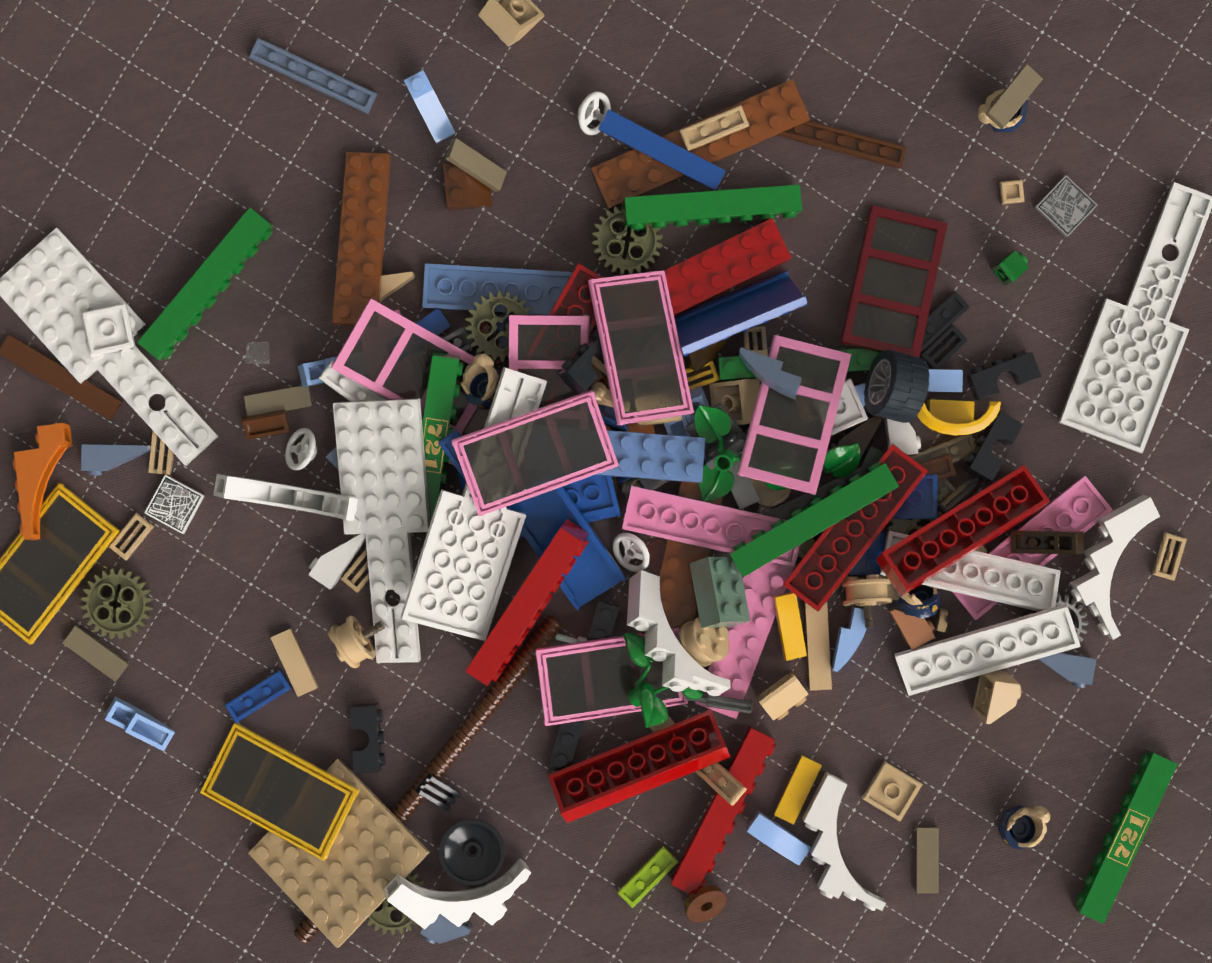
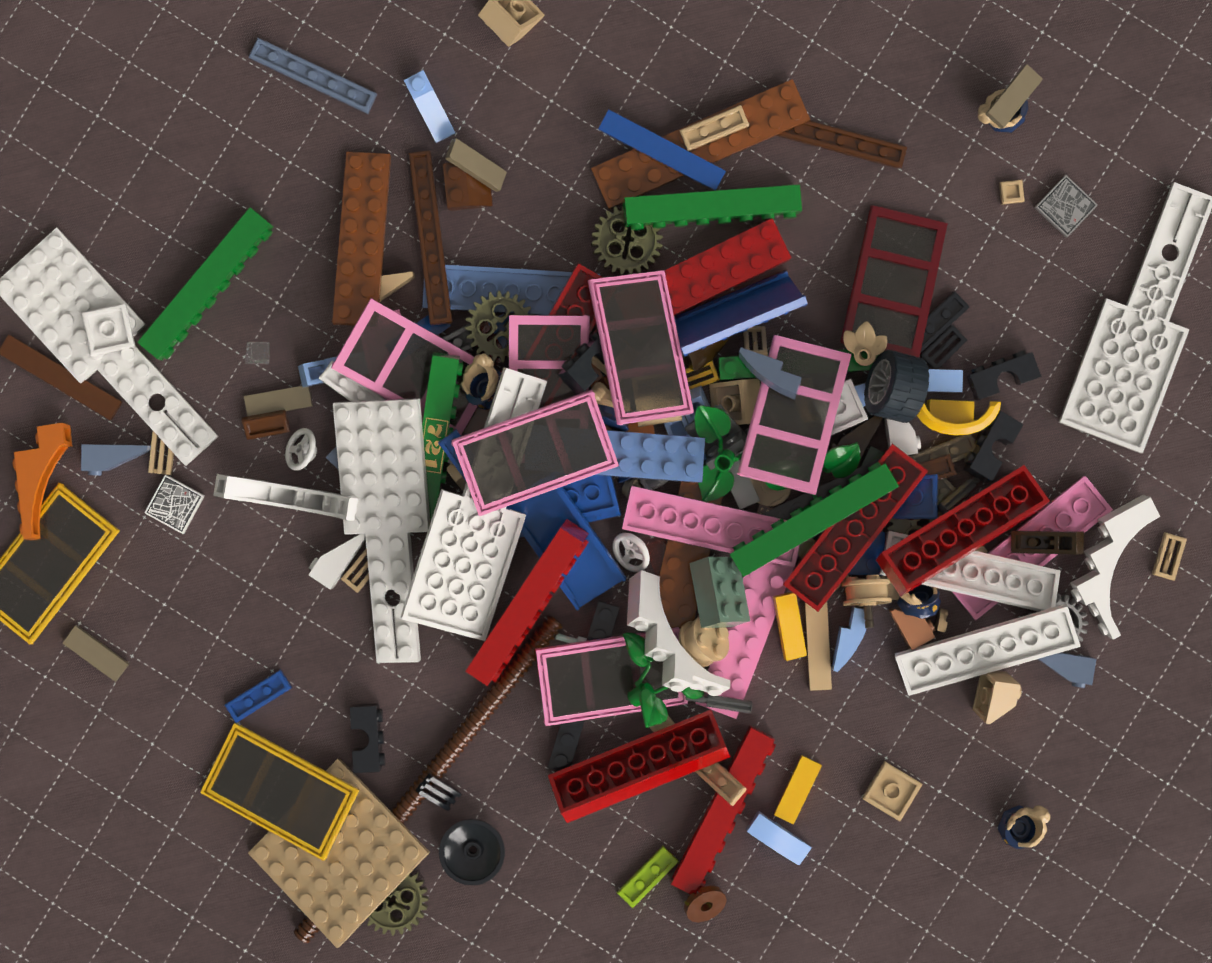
olive gear [81,568,154,639] -> none
light blue slope [104,696,175,751] -> none
tan tile [109,513,154,561] -> none
tan tile [271,628,318,697] -> none
tan wheel [328,615,385,668] -> none
white arch [383,859,531,929] -> none
sand blue slope [420,913,473,944] -> none
white piece [578,91,611,135] -> none
tan slope [756,671,809,720] -> none
white arch [802,772,886,911] -> none
dark tan tile [916,826,939,894] -> none
green slope [991,250,1029,286] -> none
green brick [1075,750,1178,924] -> none
none -> reddish brown tile [409,150,453,326]
none -> tan tile [447,464,466,491]
none -> tan plate [843,321,887,366]

